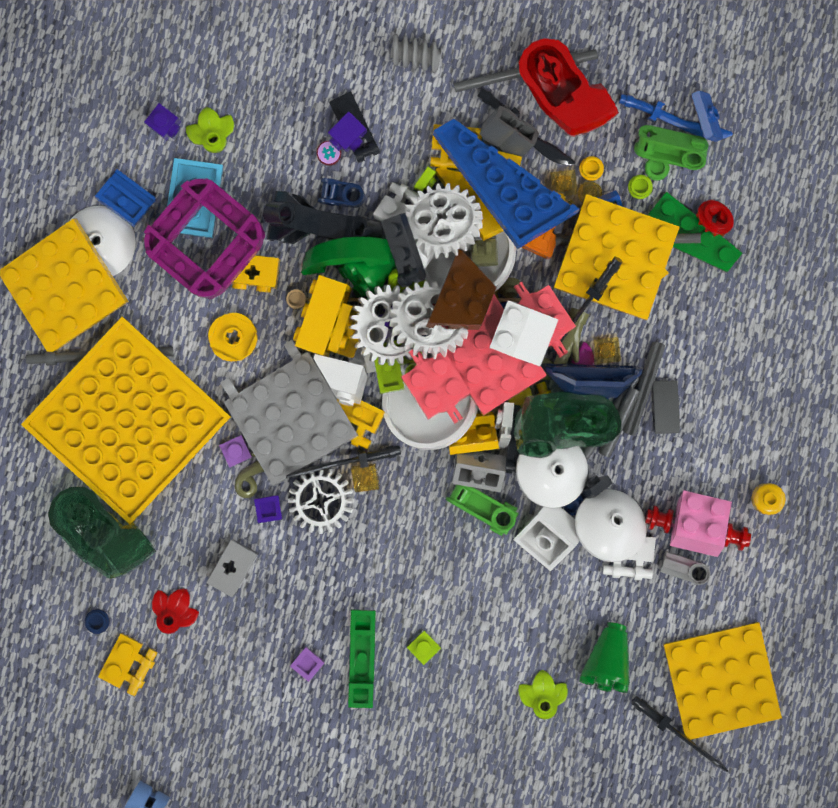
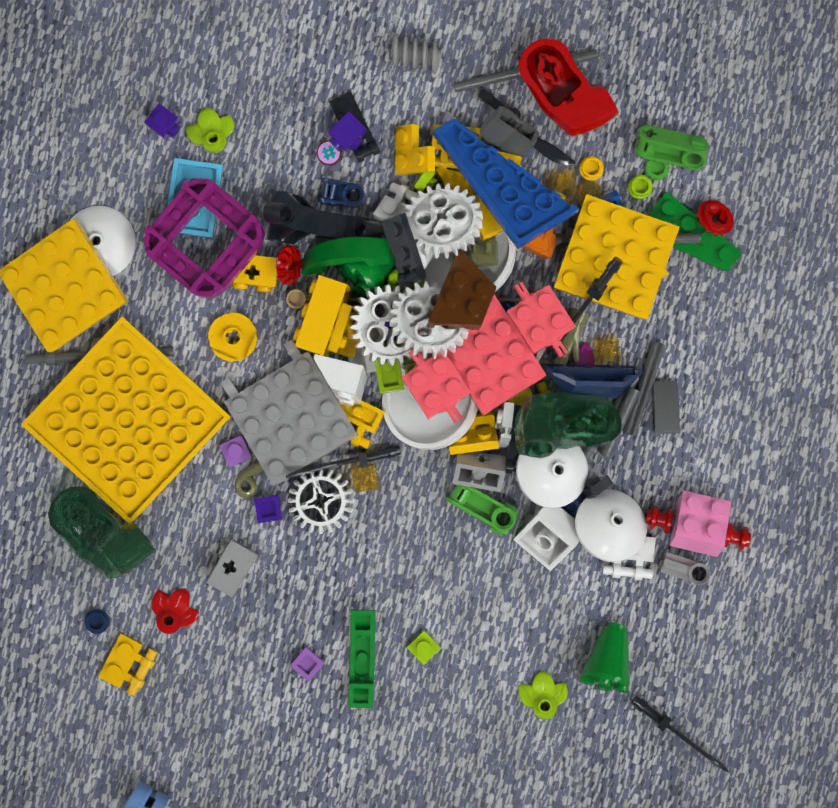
blue plate [95,169,156,228] -> none
white slope [489,300,559,366] -> none
olive plate [498,278,520,298] -> none
blue sword [619,94,733,138] -> none
yellow plate [663,622,782,740] -> none
blue plate [691,90,724,142] -> none
yellow head [751,483,786,515] -> none
none -> red gear [276,246,303,285]
none -> yellow plate [395,124,435,176]

